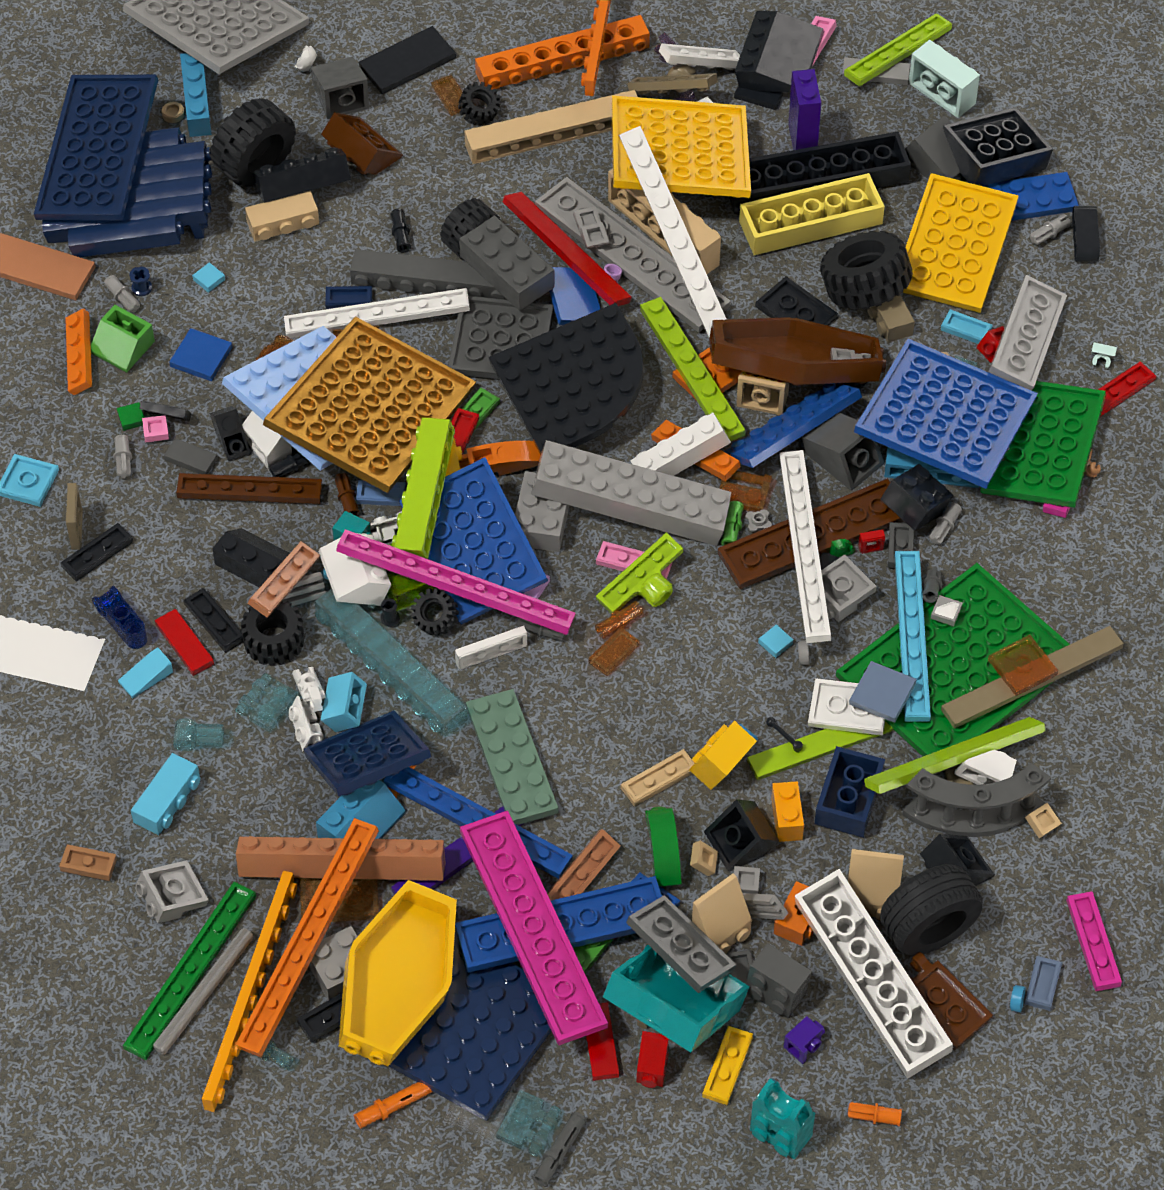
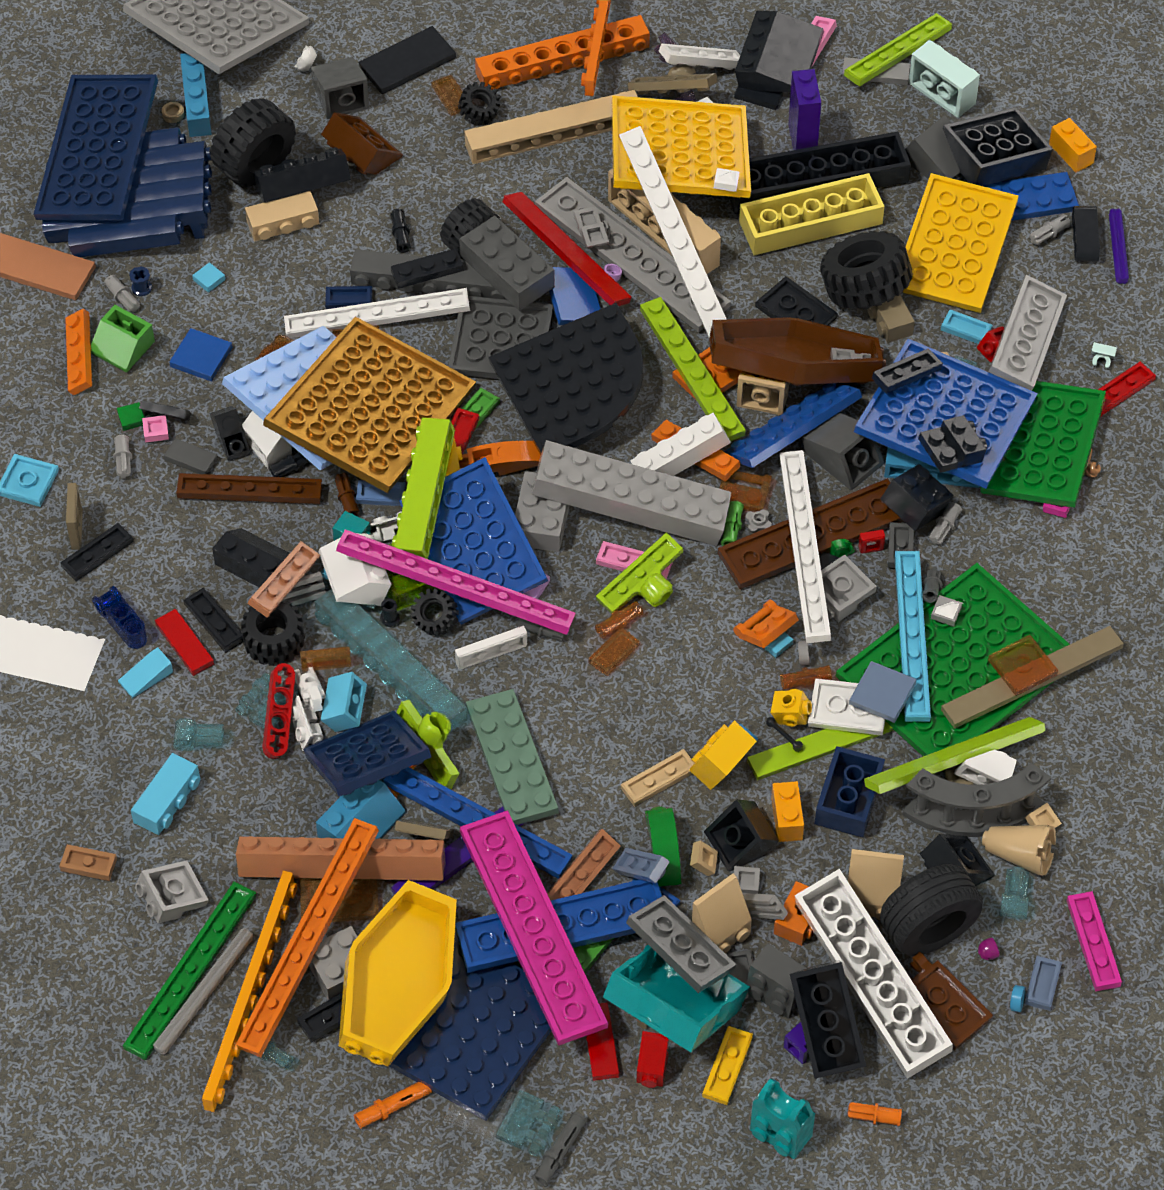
none -> red beam [262,663,295,759]
none -> clear orange tile [300,647,352,672]
none -> black plate [391,248,464,289]
none -> dark tan tile [395,819,454,840]
none -> lime plate [396,700,460,789]
none -> sand blue plate [612,848,670,883]
none -> white tile [714,168,739,192]
none -> orange plate [733,599,799,648]
none -> yellow brick [770,689,812,727]
none -> clear orange pin [780,665,832,690]
none -> black slope [789,960,867,1079]
none -> black plate [872,348,943,394]
none -> black plate [918,415,987,473]
none -> magenta hinge [978,937,999,960]
none -> tan cone [982,825,1056,876]
none -> clear light blue piece [1000,867,1029,919]
none -> light orange brick [1049,118,1097,173]
none -> dark purple axle [1109,208,1129,284]

